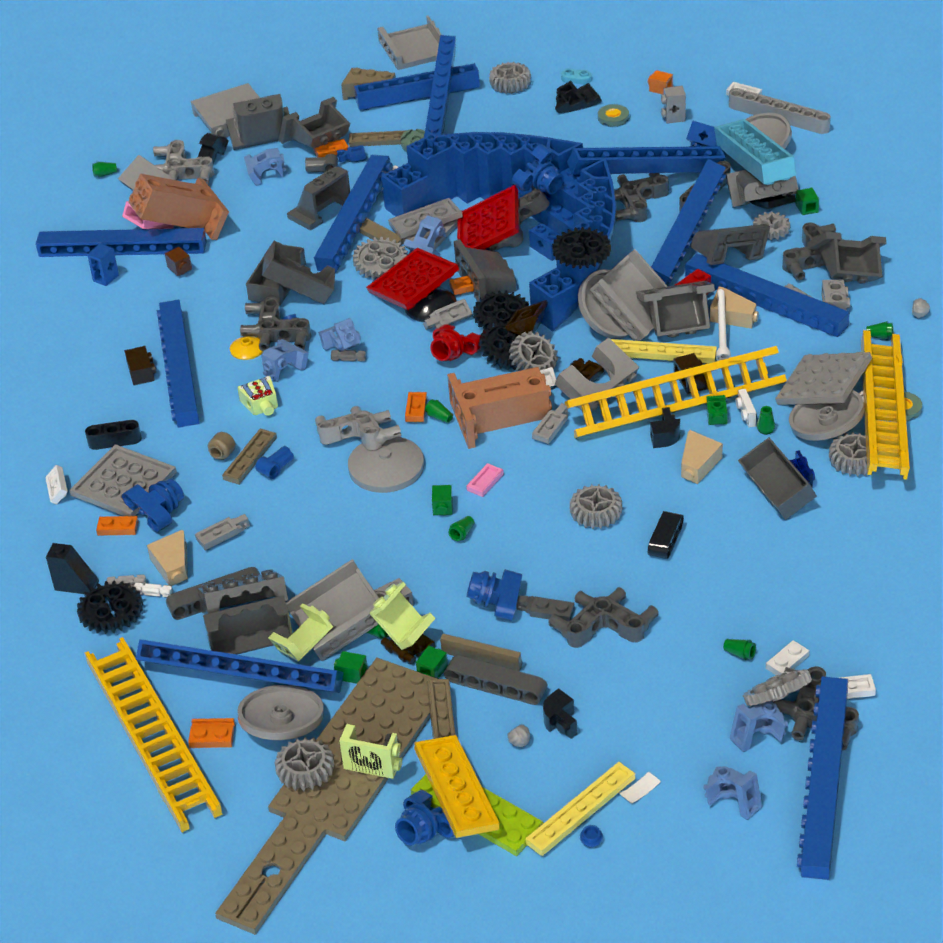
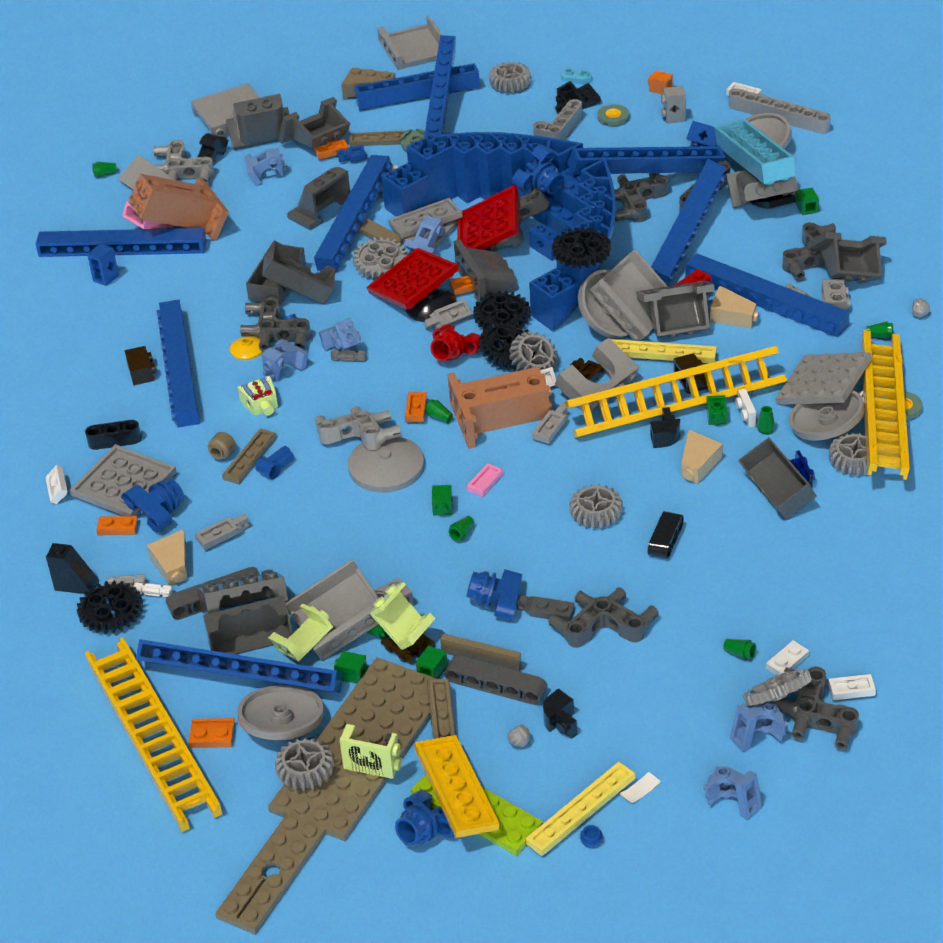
reddish brown brick [165,247,192,276] -> none
dark grey piece [305,154,338,173] -> none
dark brown slope [505,300,548,336] -> none
dark grey windscreen [691,224,770,265] -> none
white piece [716,289,731,361] -> none
light grey gear [753,211,790,240] -> none
blue brick [797,677,848,880] -> none
none -> light grey beam [533,99,582,140]

